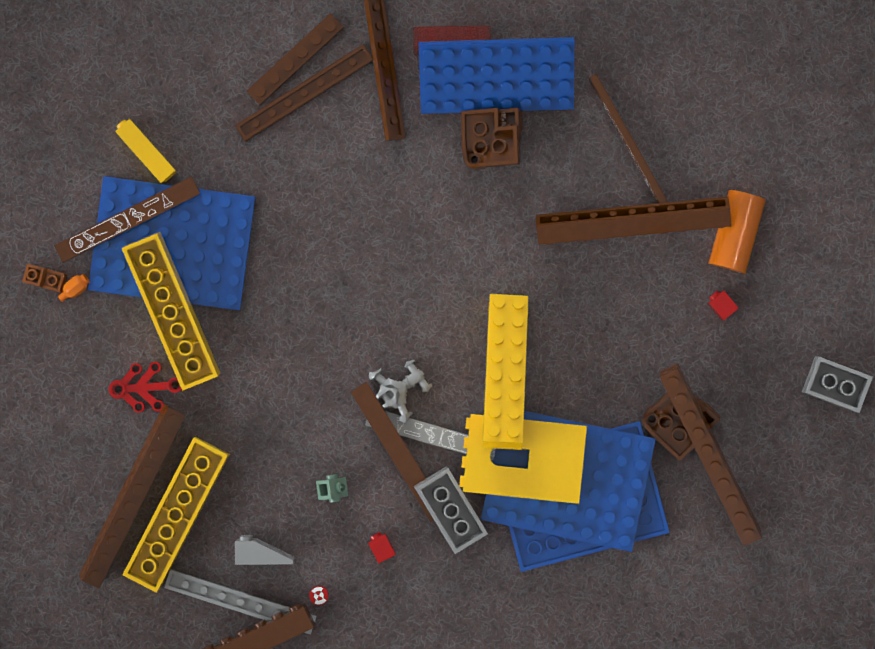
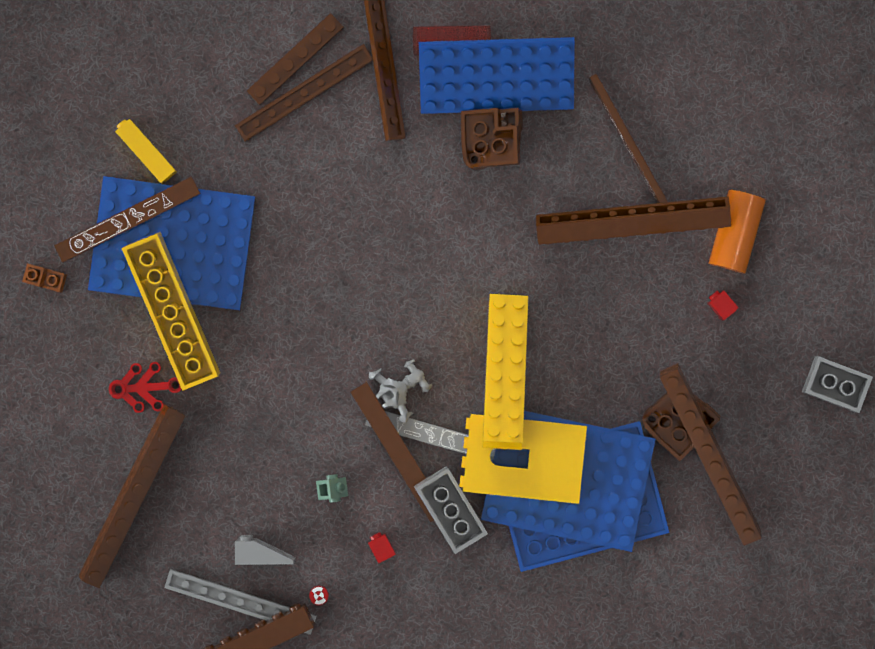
orange plant [58,273,90,302] -> none
yellow brick [123,437,230,593] -> none

